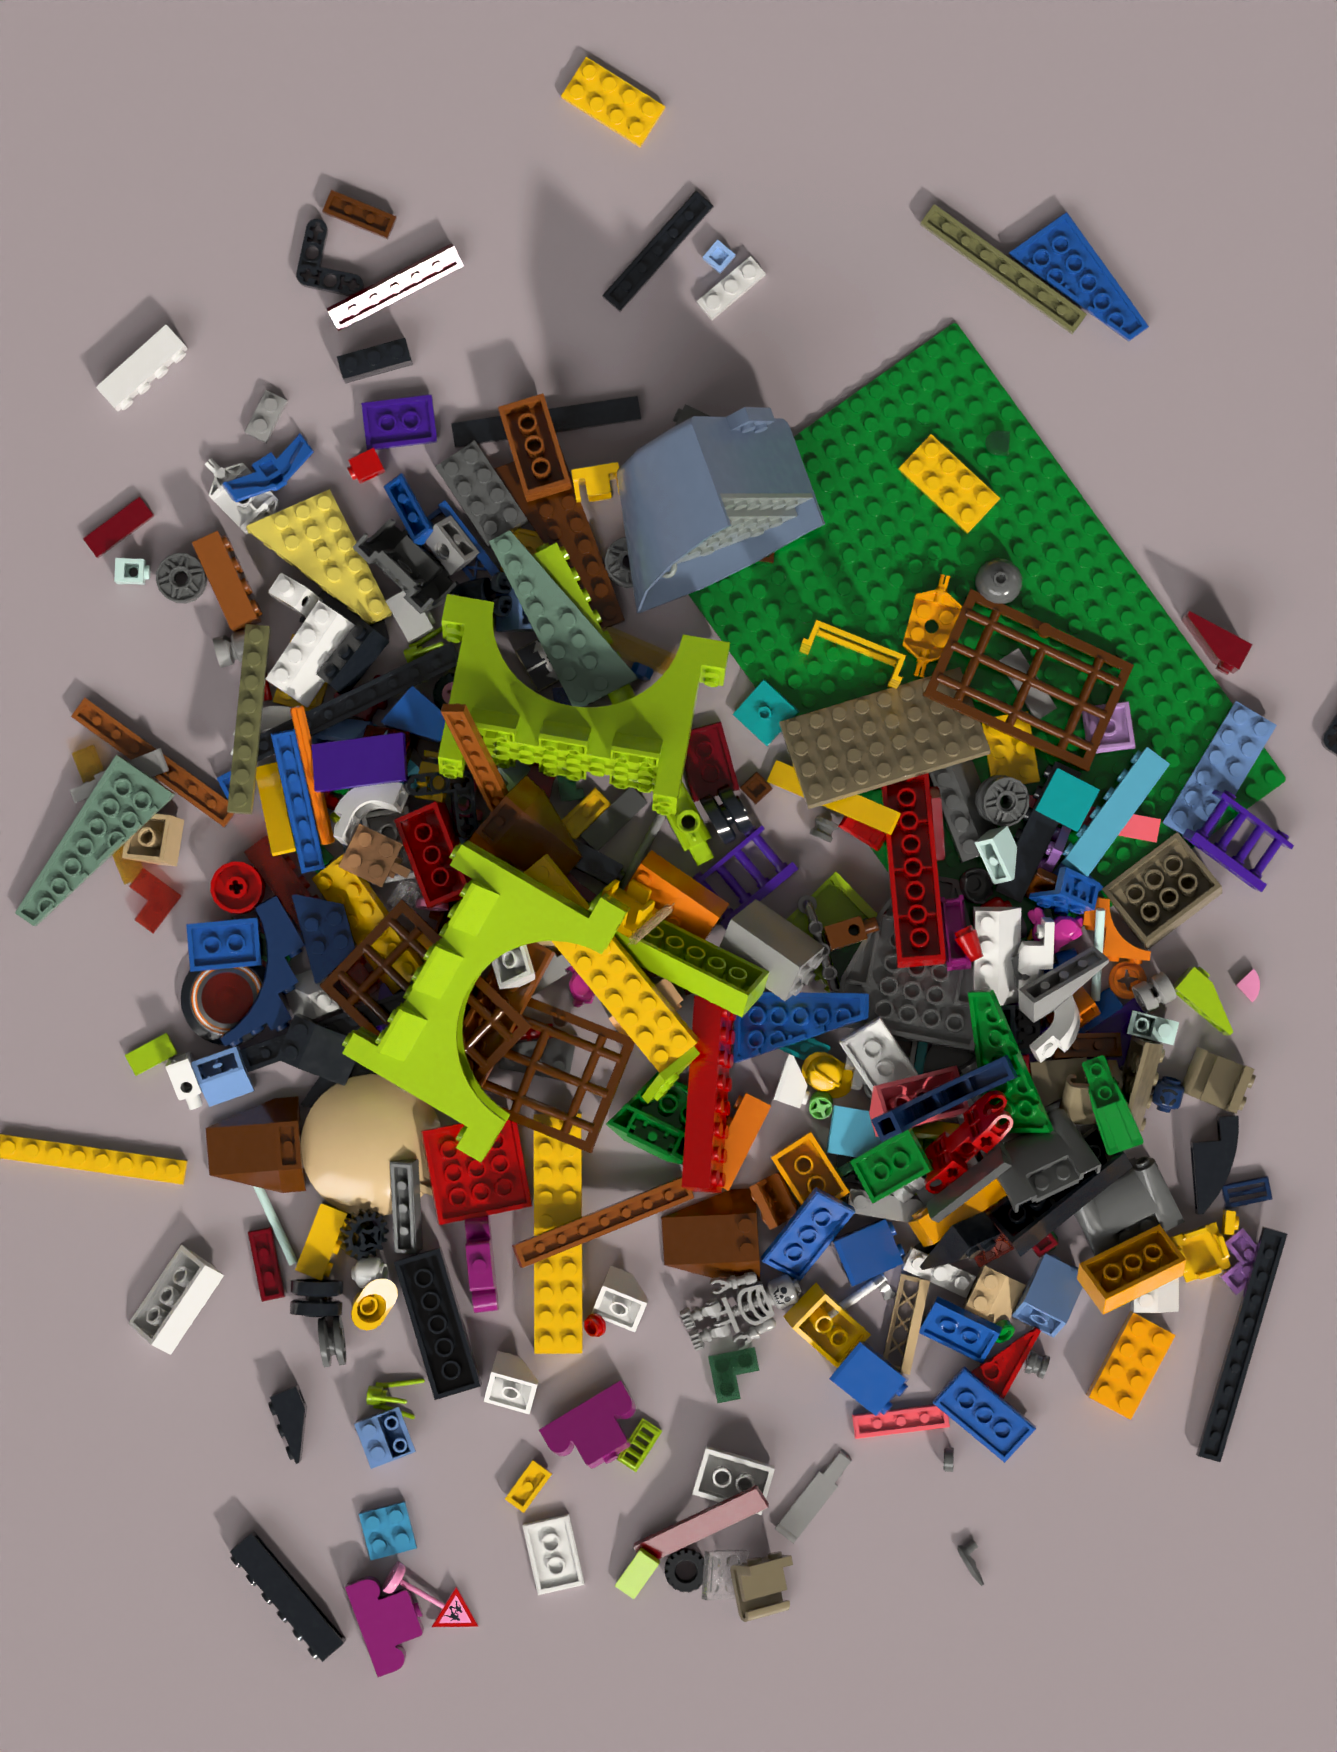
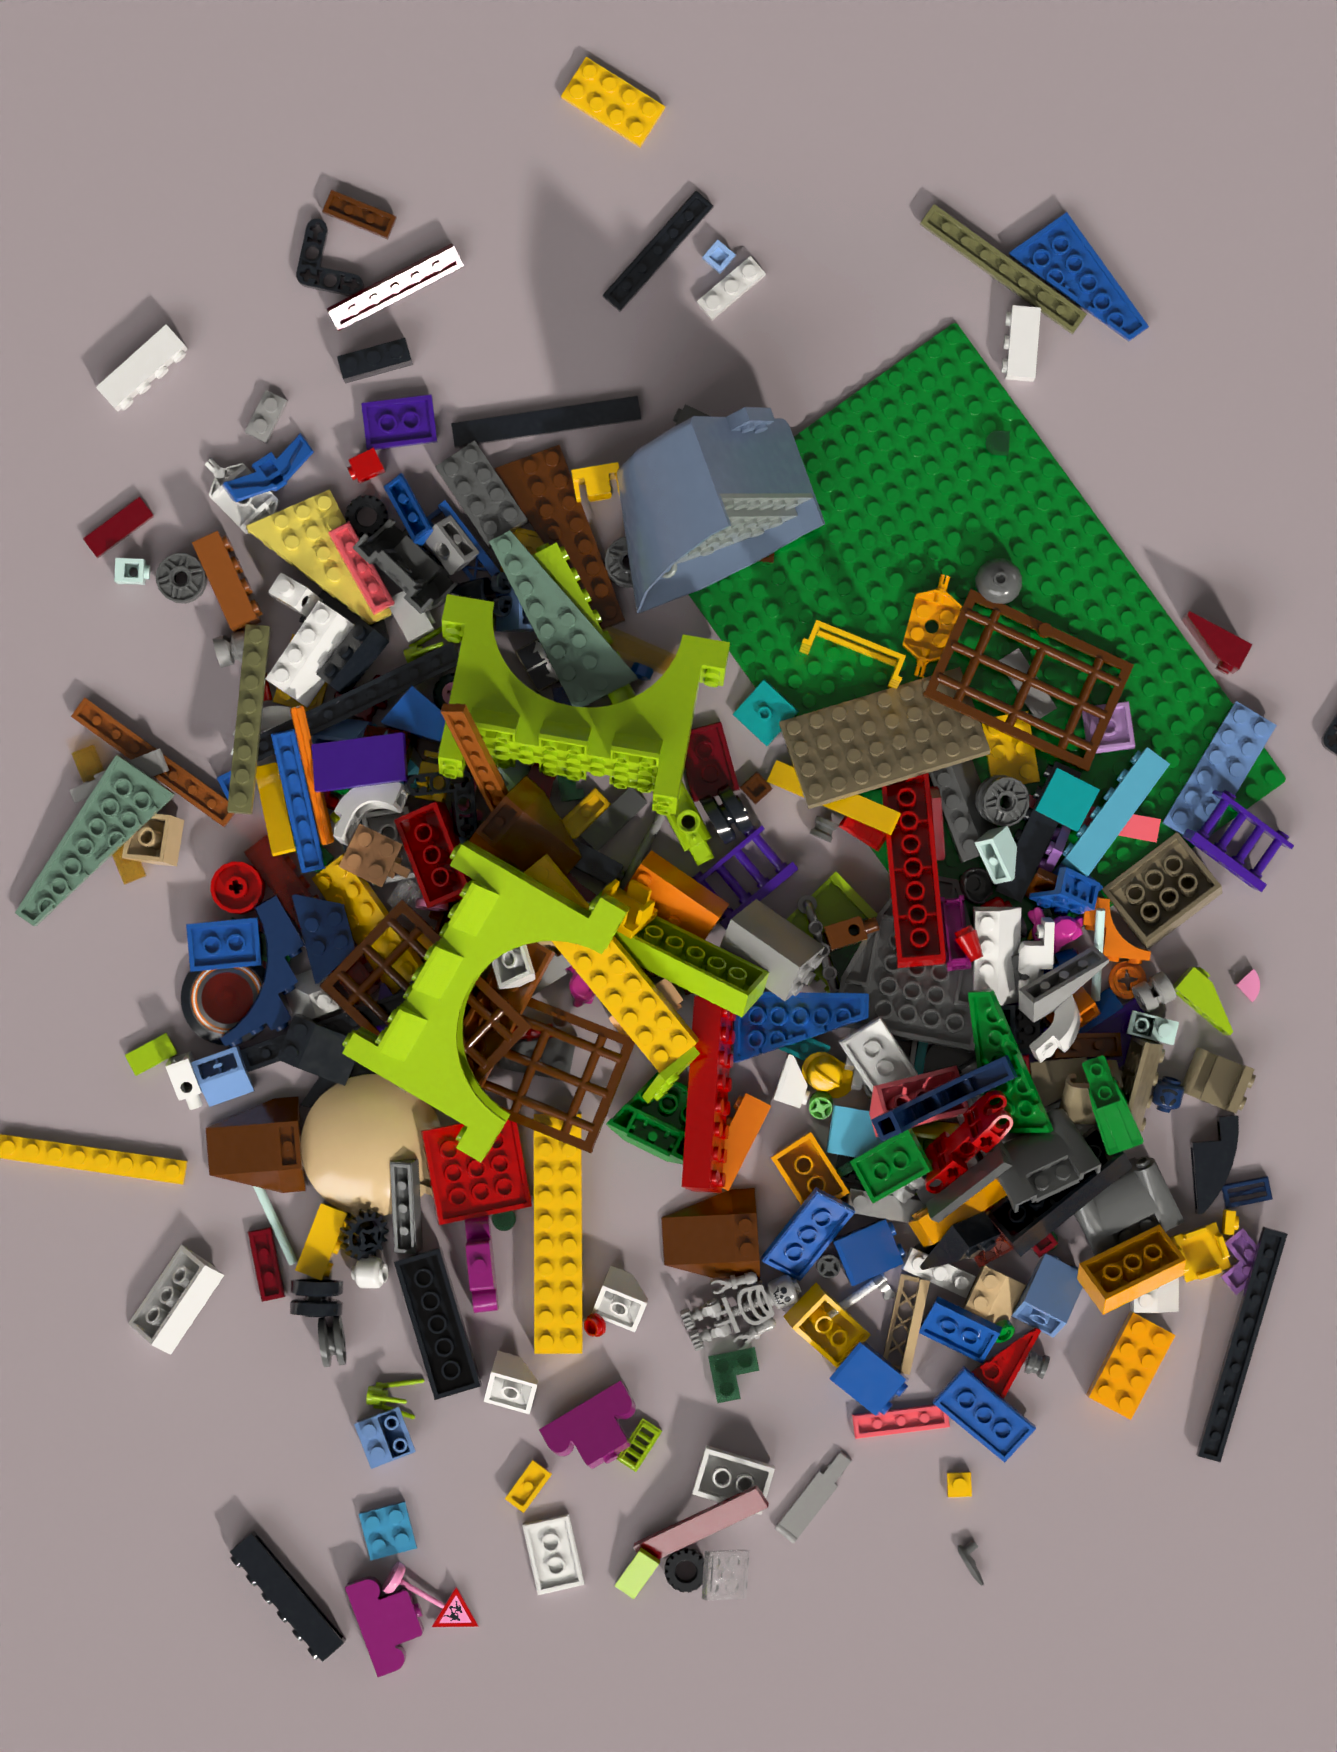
clear red tile [129,867,182,934] -> none
black slope [268,1385,307,1464] -> none
yellow piece [351,1278,398,1331] -> none
dark orange brick [498,393,572,502] -> none
dark orange plate [512,1176,694,1268] -> none
tan piece [627,903,675,946] -> none
dark tan piece [730,1551,793,1622] -> none
dark orange bracket [749,1172,798,1230] -> none
yellow plate [898,434,1000,534] -> none
dark grey tile [943,1448,954,1472] -> none
none -> coral tile [328,522,395,615]
none -> black tyre [345,495,389,538]
none -> clear green tile [492,1210,516,1231]
none -> dark grey wheel [817,1254,841,1278]
none -> yellow plate [946,1472,972,1497]
none -> white brick [1002,305,1041,382]

